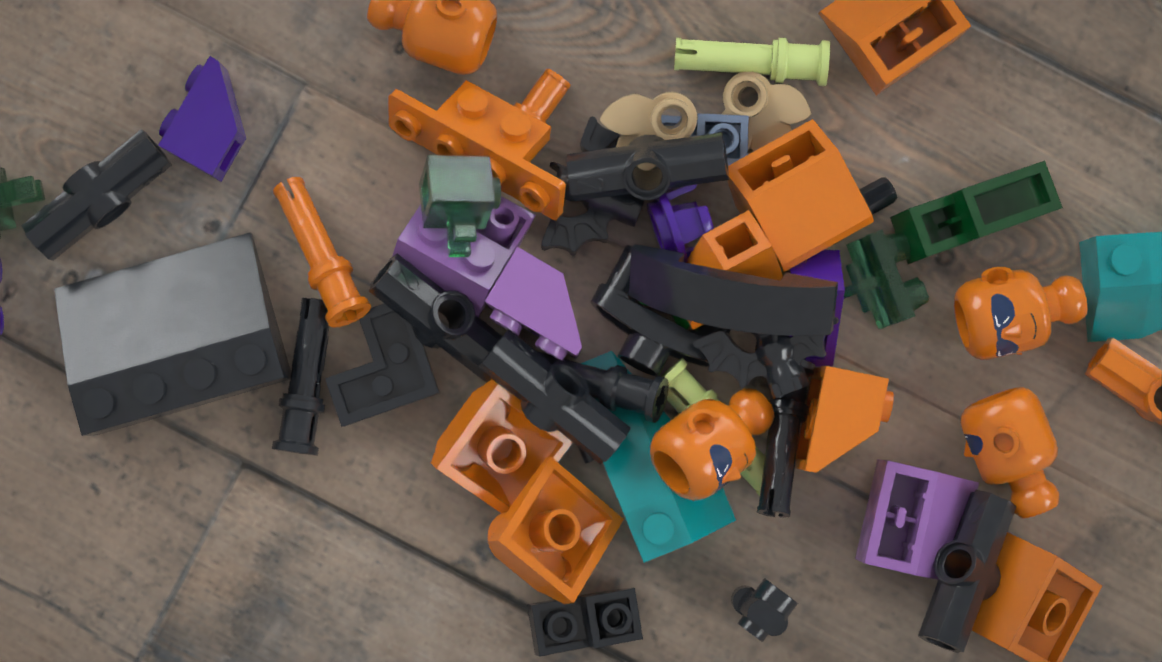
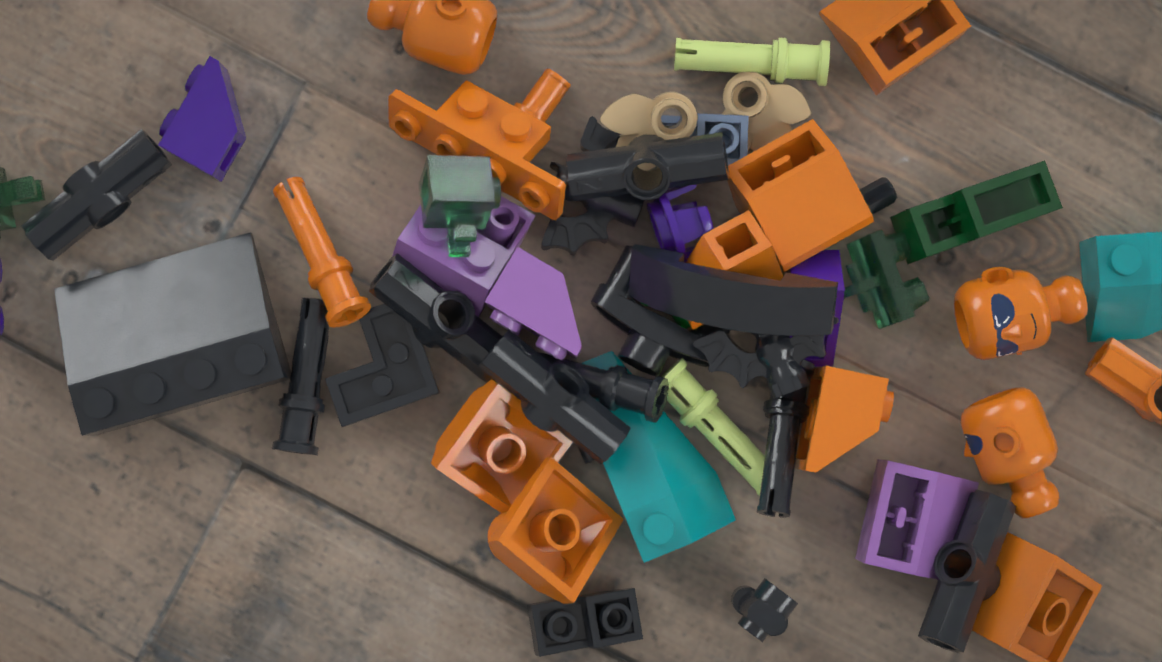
orange piece [650,388,774,501] -> none

